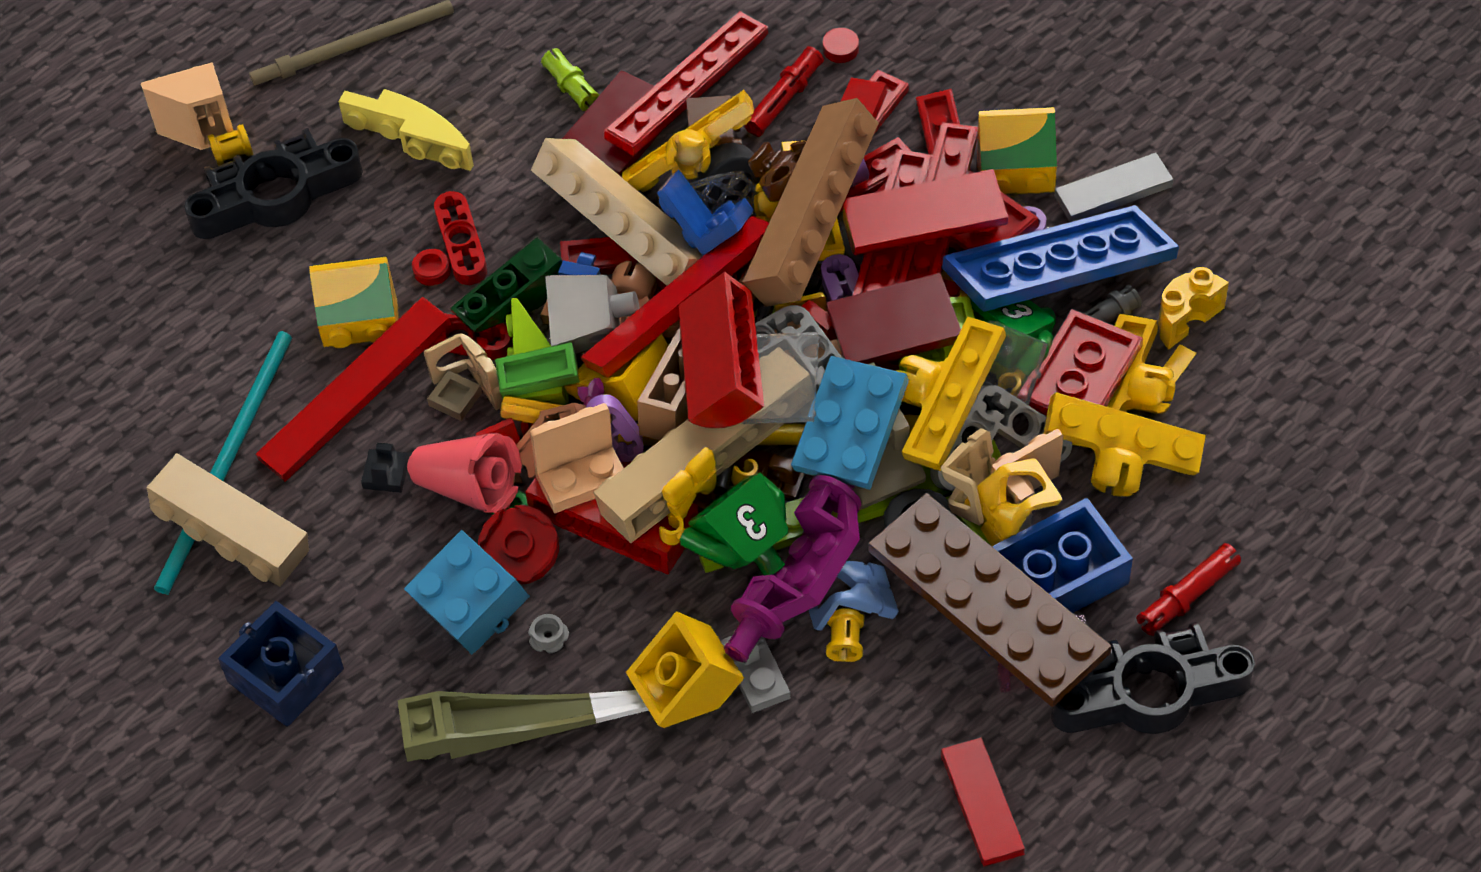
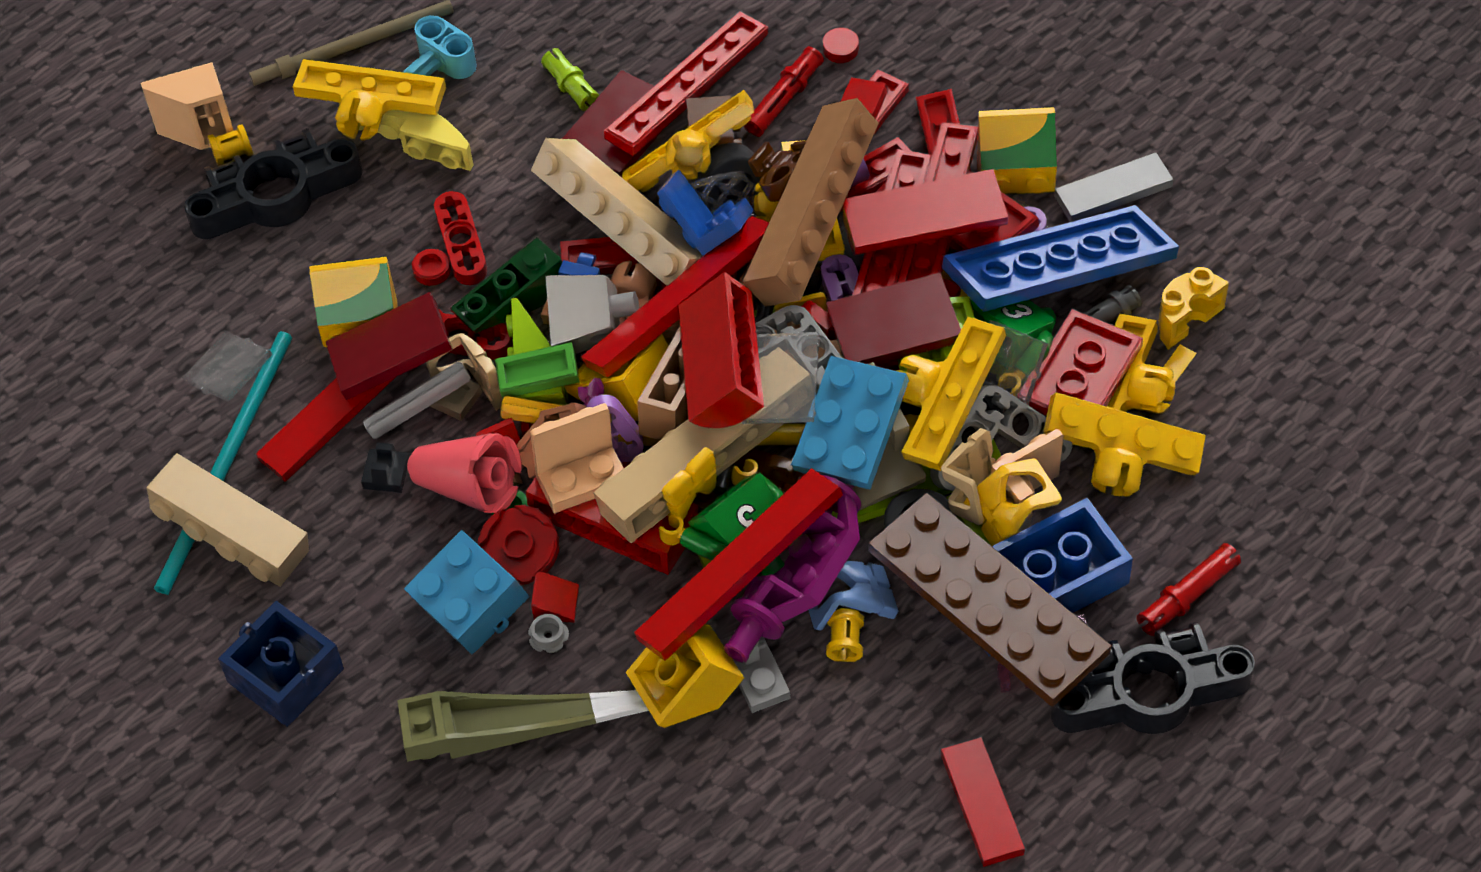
none -> clear piece [182,331,273,402]
none -> yellow plate [293,59,446,141]
none -> dark red tile [326,292,453,400]
none -> light grey axle [363,362,471,439]
none -> medium azure beam [403,15,477,79]
none -> red slope [531,572,579,623]
none -> red tile [634,468,843,661]

